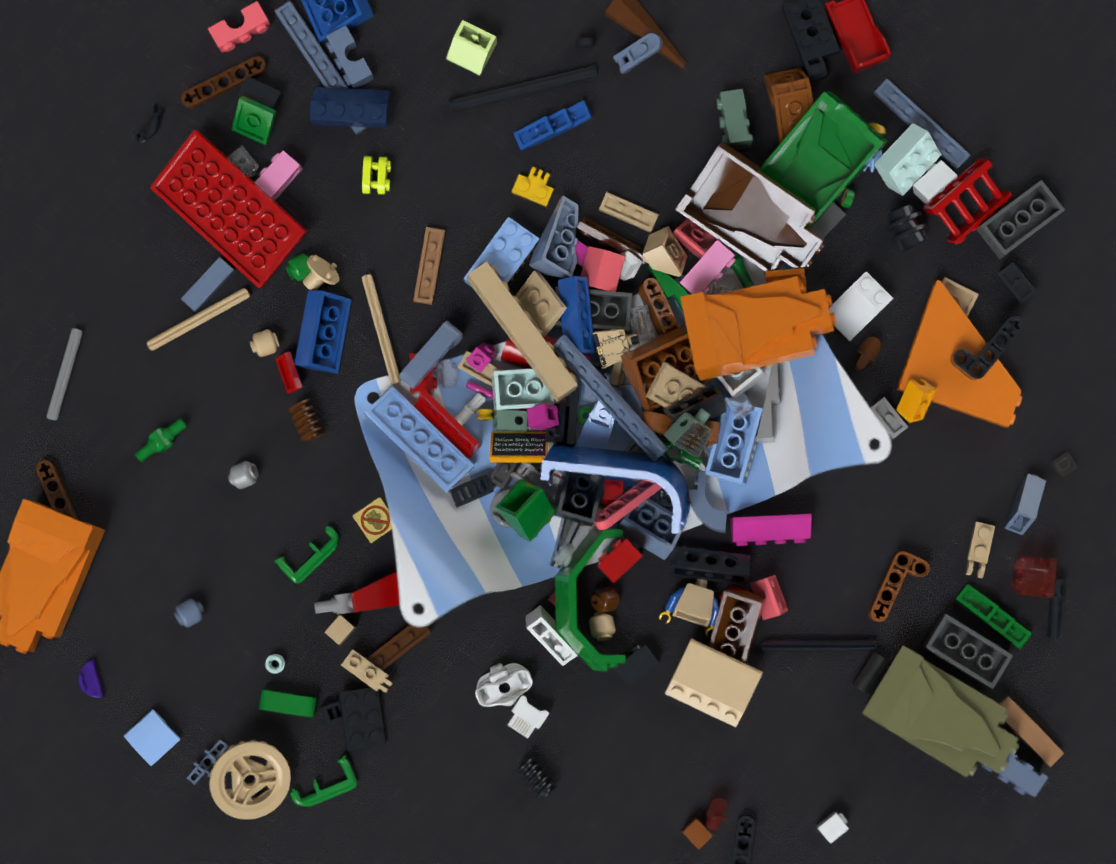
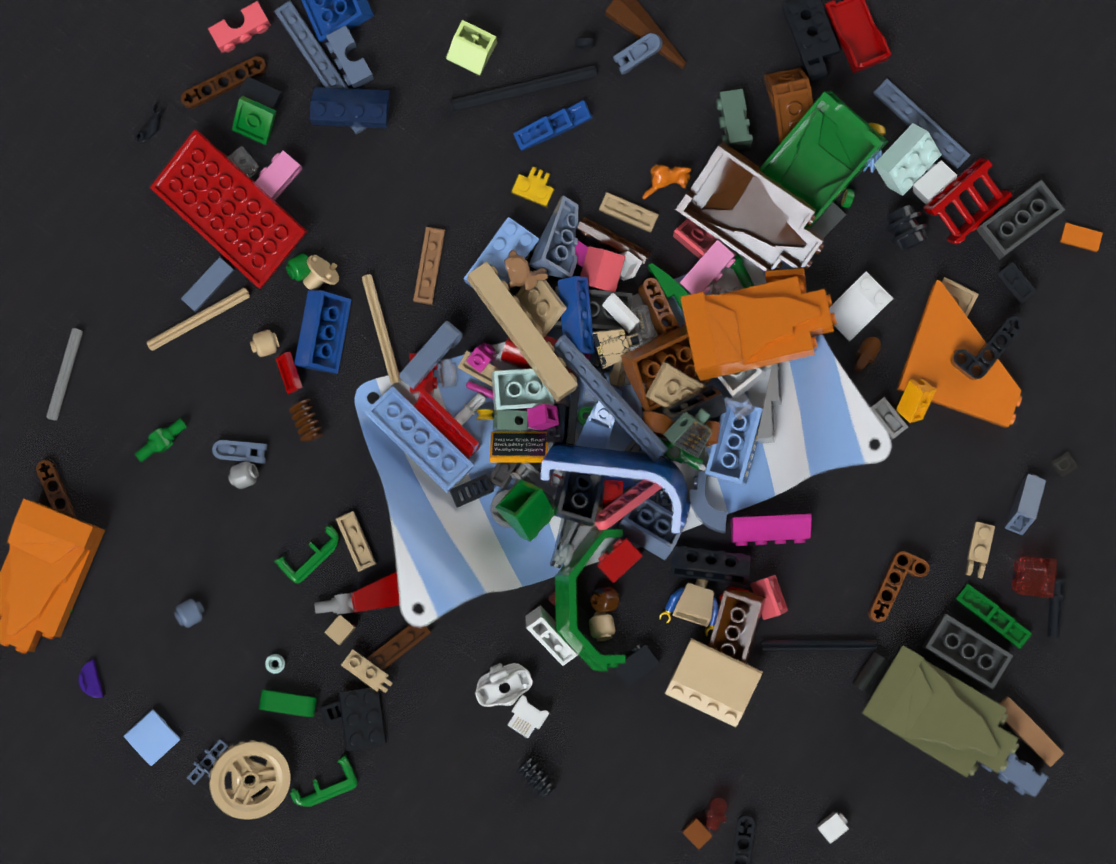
clear yellow sticker [353,497,392,543] -> none
neon yellow brick [362,156,391,195] -> none
tan slope [643,226,688,277] -> none
none -> sand blue plate [212,440,267,464]
none -> tan tile [336,511,377,572]
none -> medium nougat animal [504,250,548,291]
none -> white tile [602,293,640,333]
none -> orange animal [643,165,691,199]
none -> orange tile [1060,223,1103,252]

